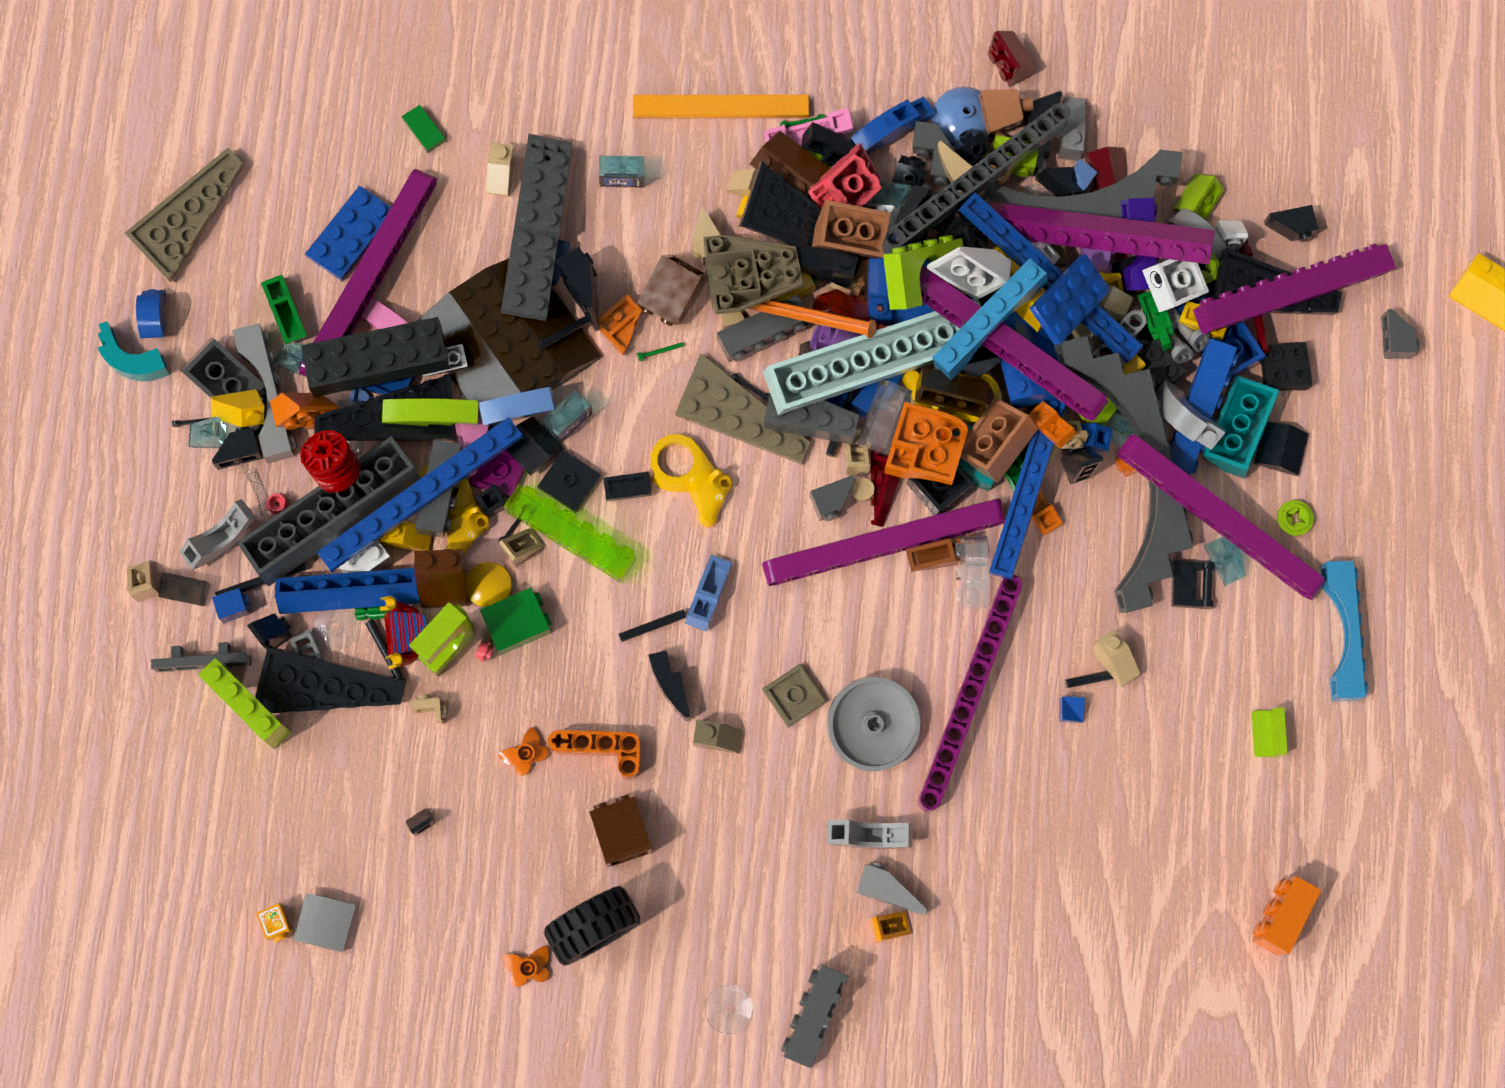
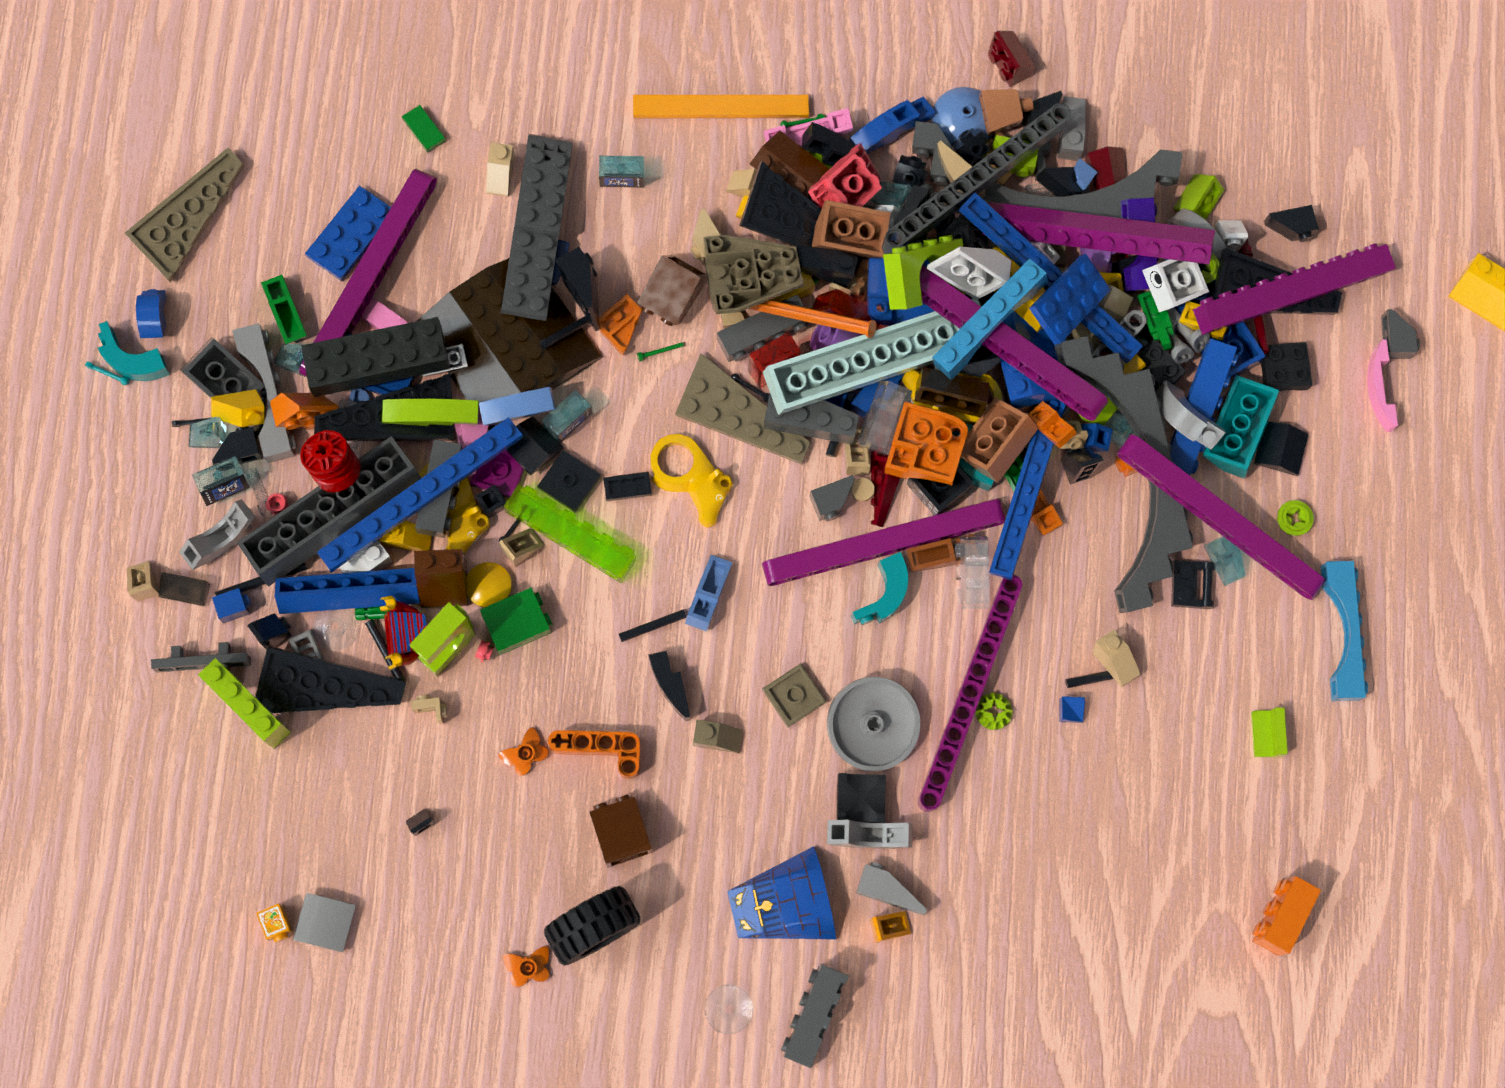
none -> teal hinge [85,361,129,385]
none -> brick [192,456,250,506]
none -> blue wedge [727,846,836,940]
none -> clear red brick [748,332,801,389]
none -> black brick [836,773,886,823]
none -> teal arch [851,552,908,625]
none -> lime gear [975,692,1013,730]
none -> bright pink slope [1367,339,1398,432]

